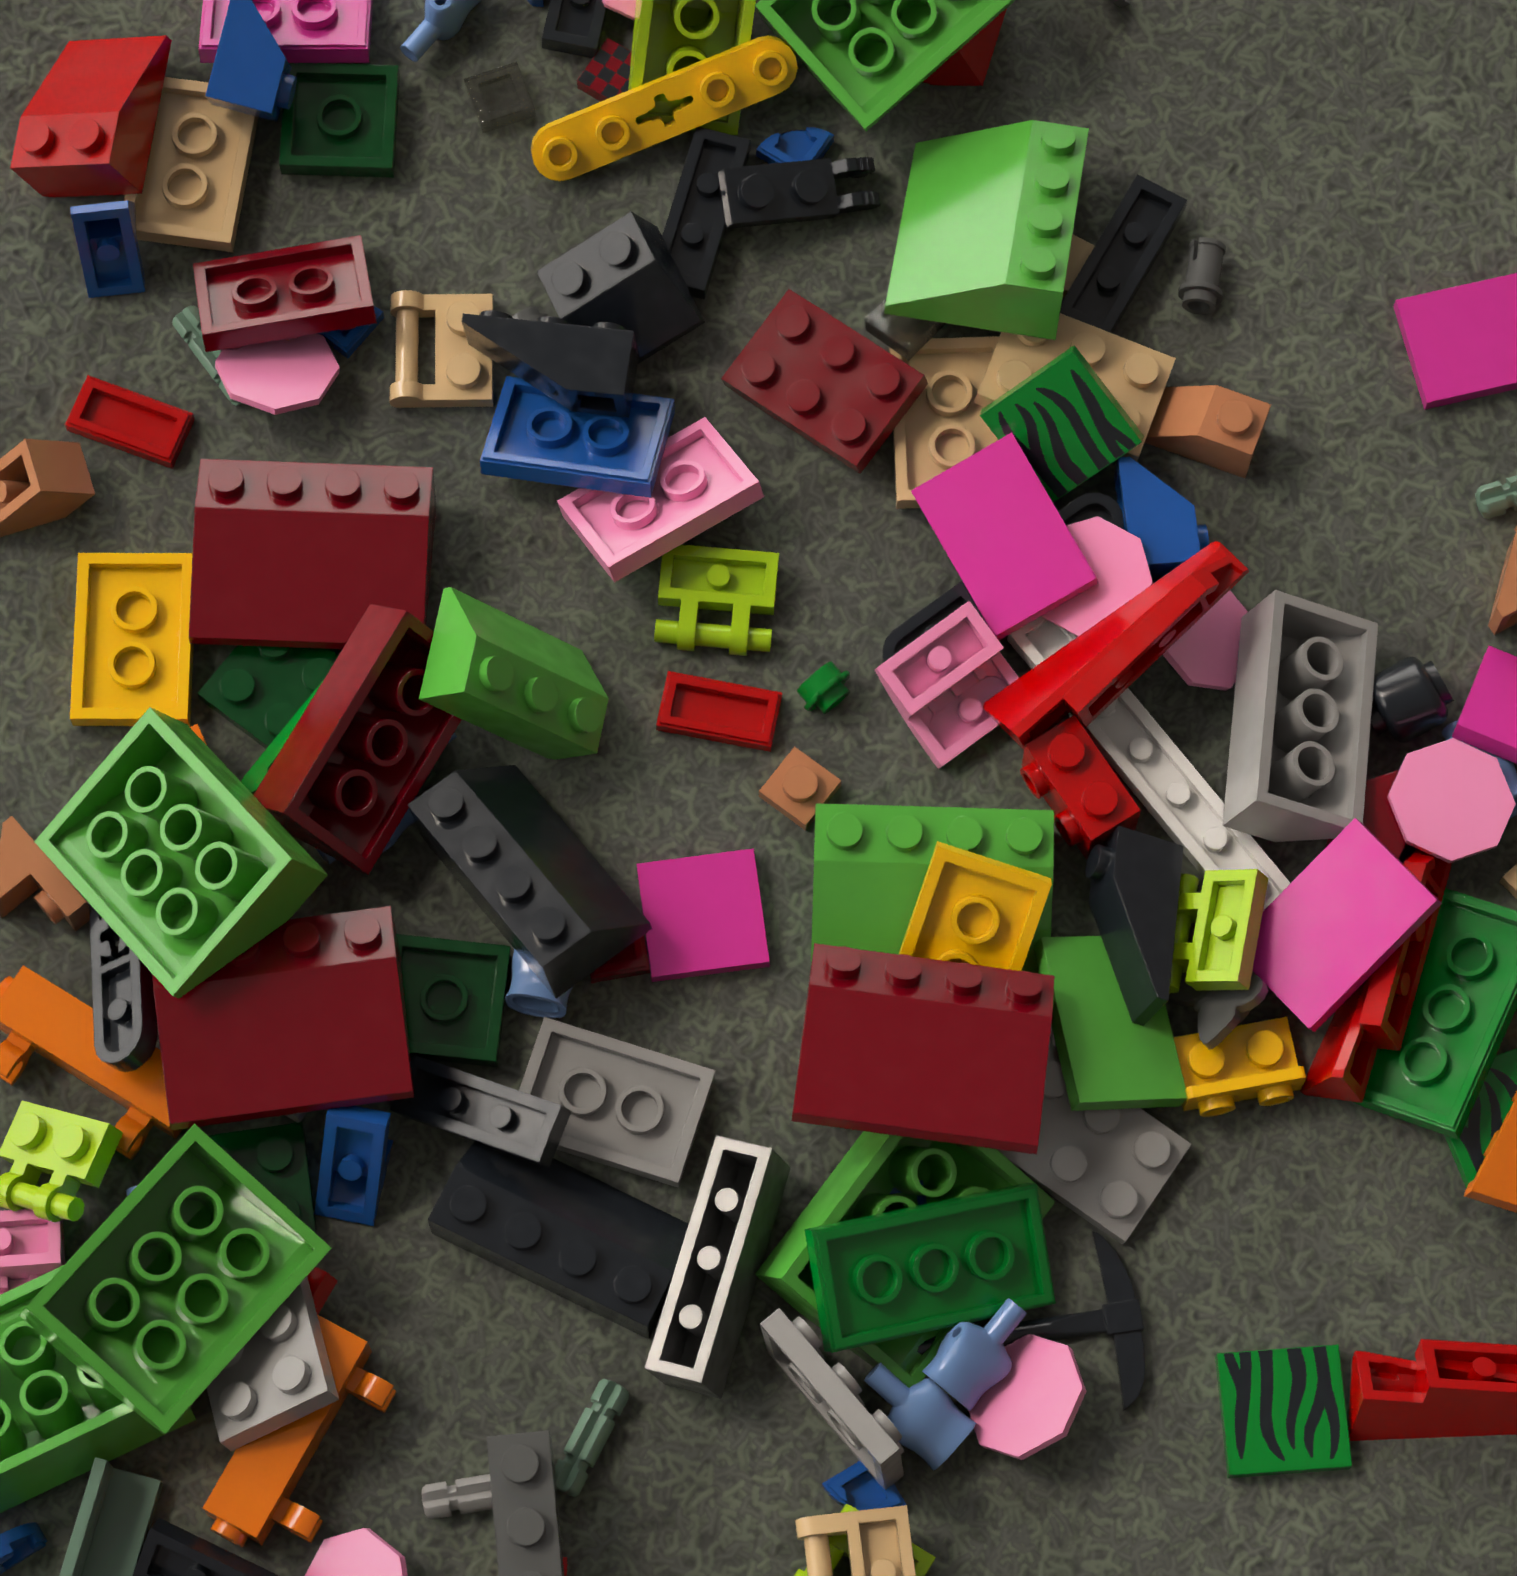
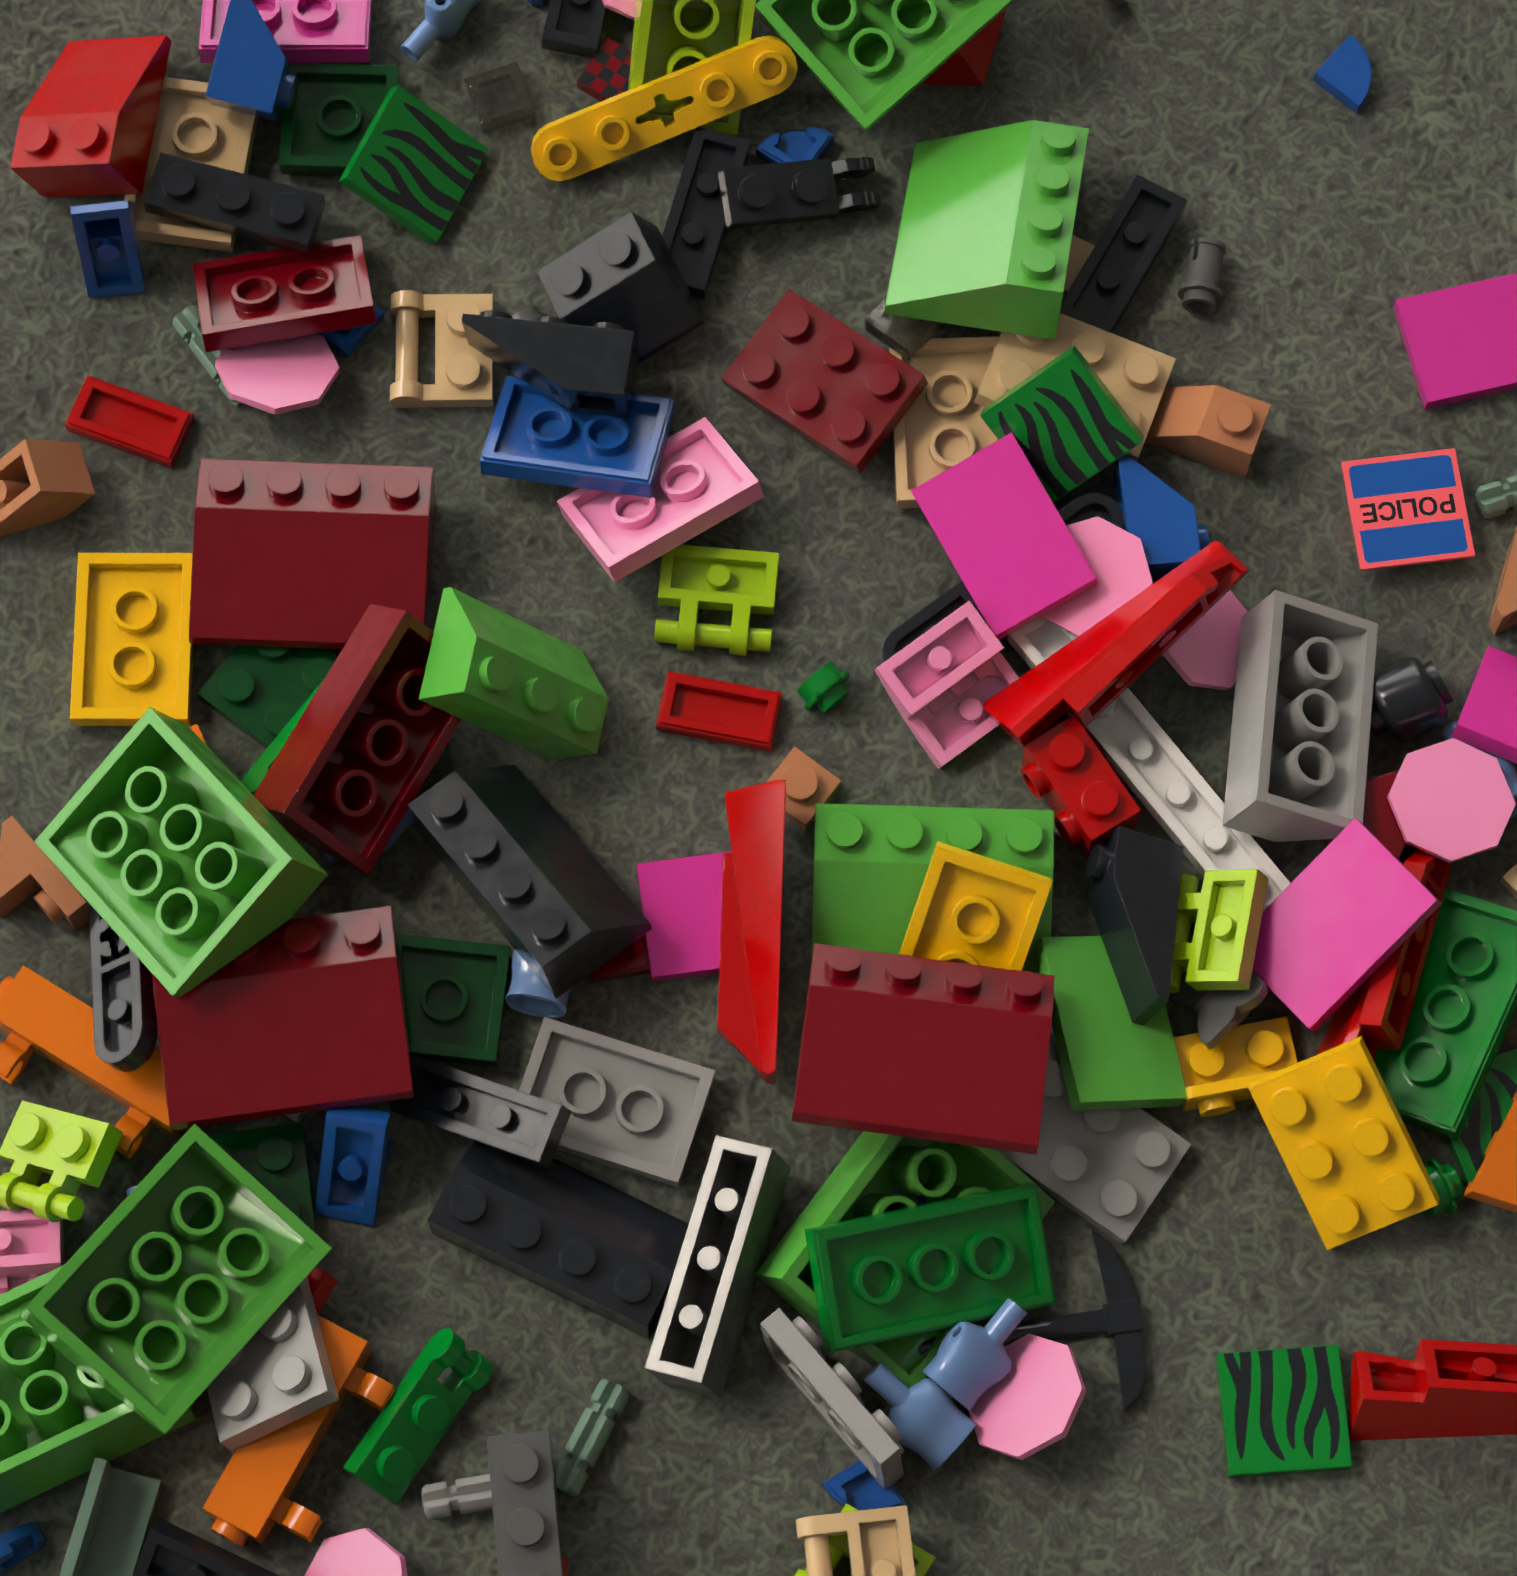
none -> black plate [143,152,326,254]
none -> green tile [338,85,488,244]
none -> green plate [343,1328,493,1505]
none -> red wedge [717,780,786,1084]
none -> yellow plate [1249,1036,1440,1250]
none -> blue tile [1313,34,1371,114]
none -> piece [1341,448,1475,572]
none -> green plate [1424,1158,1463,1217]

